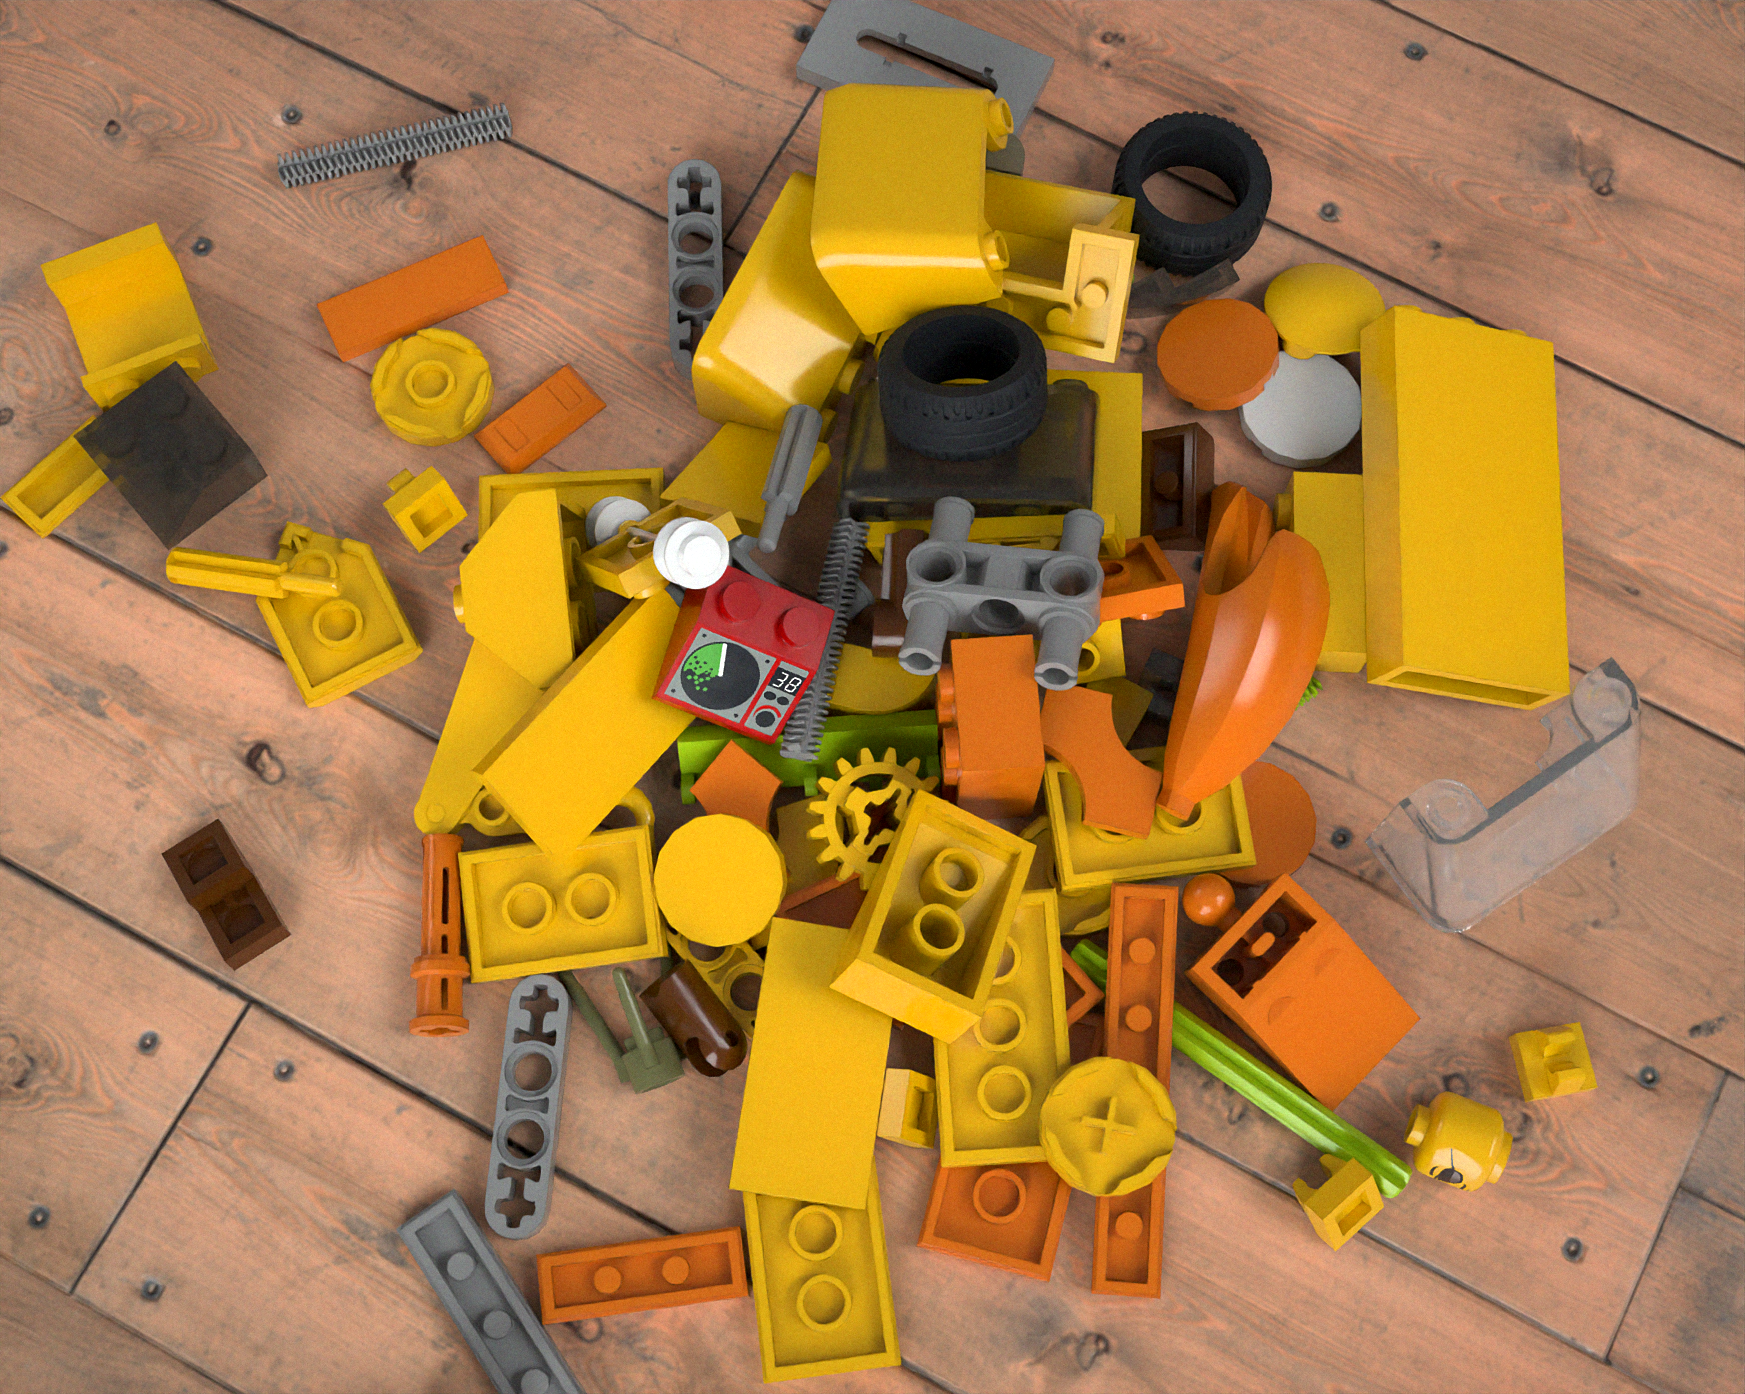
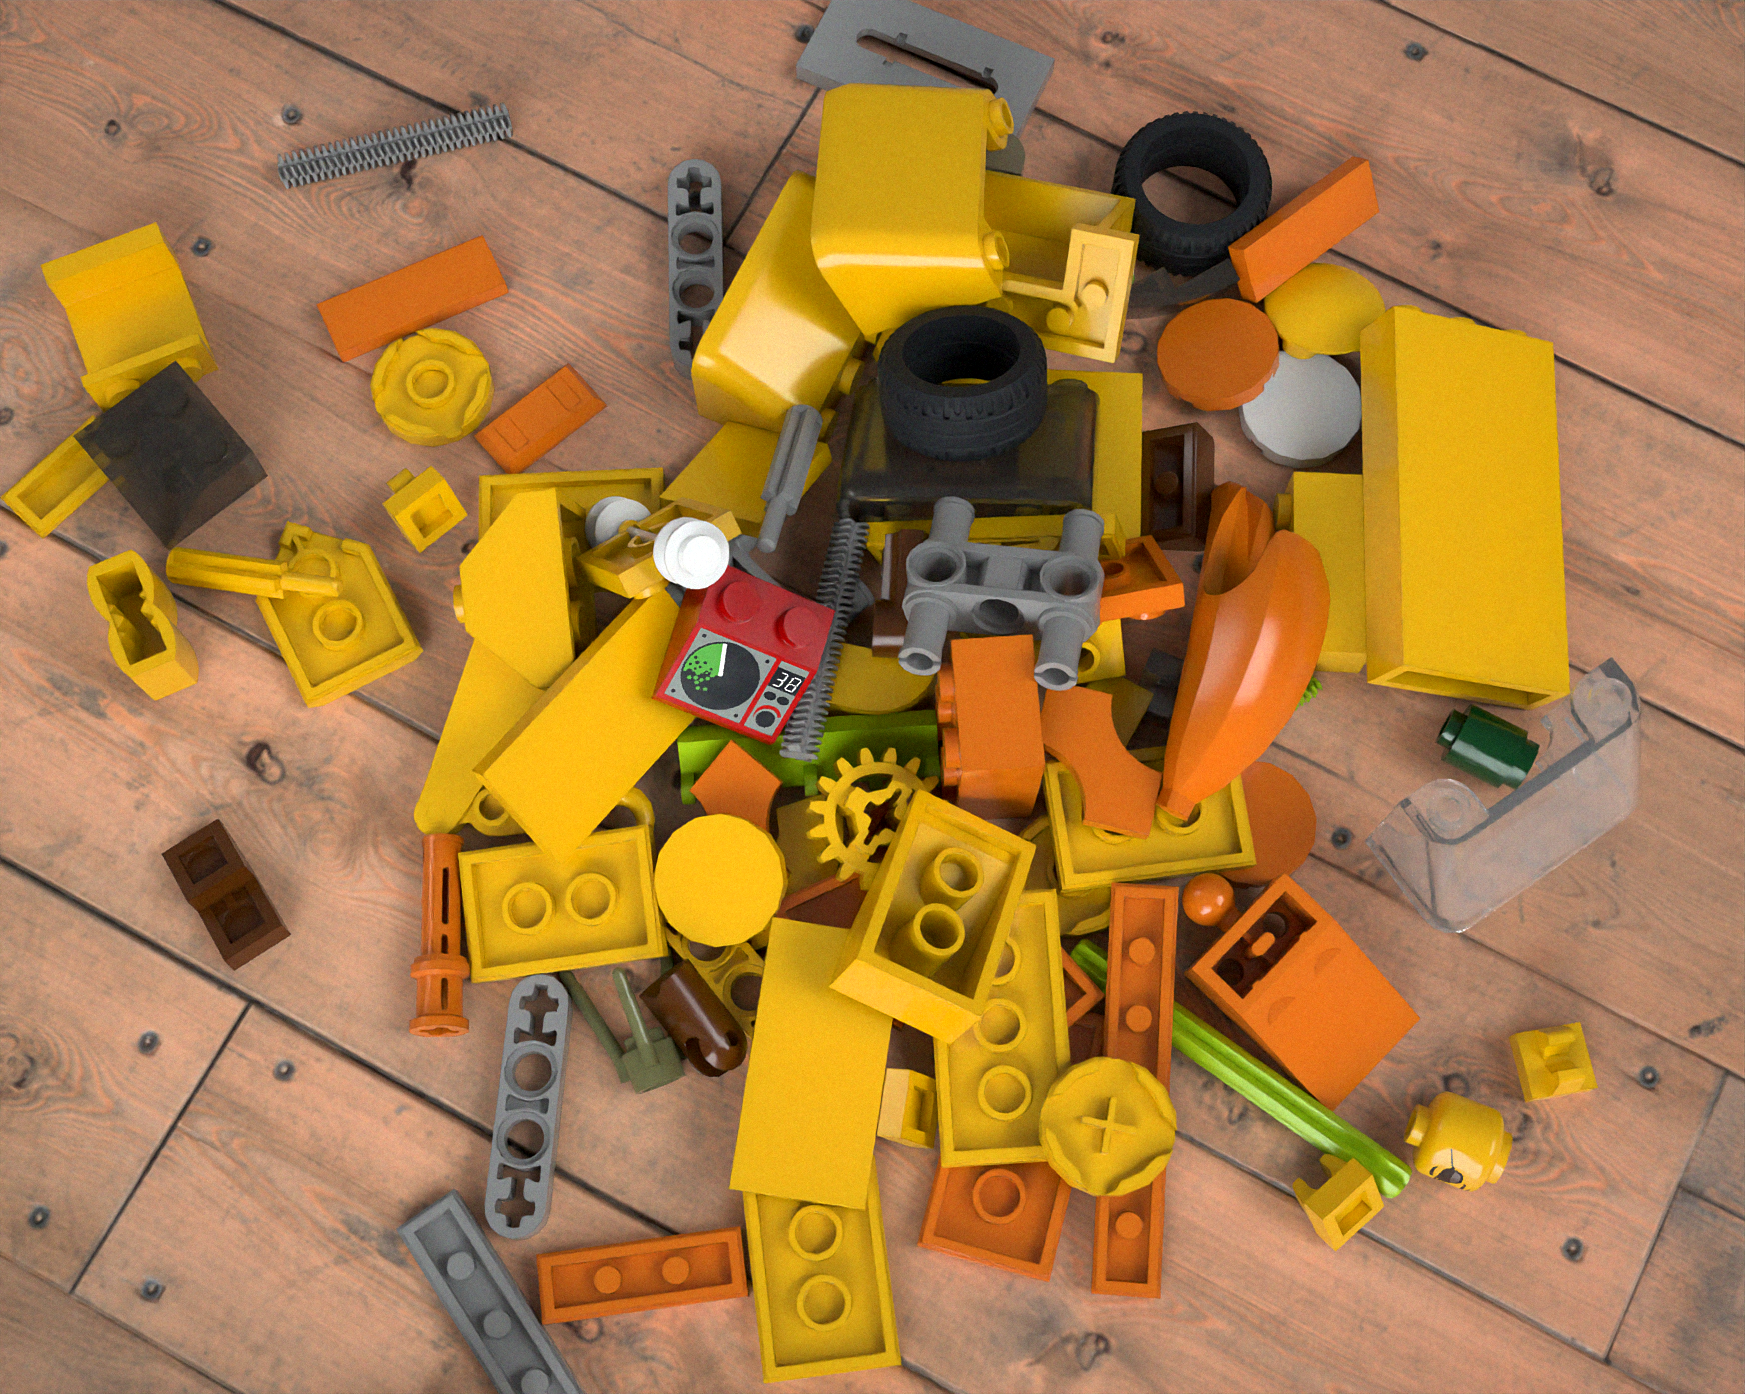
none -> yellow brick [87,549,199,701]
none -> orange tile [1228,156,1380,303]
none -> dark green brick [1435,703,1540,790]

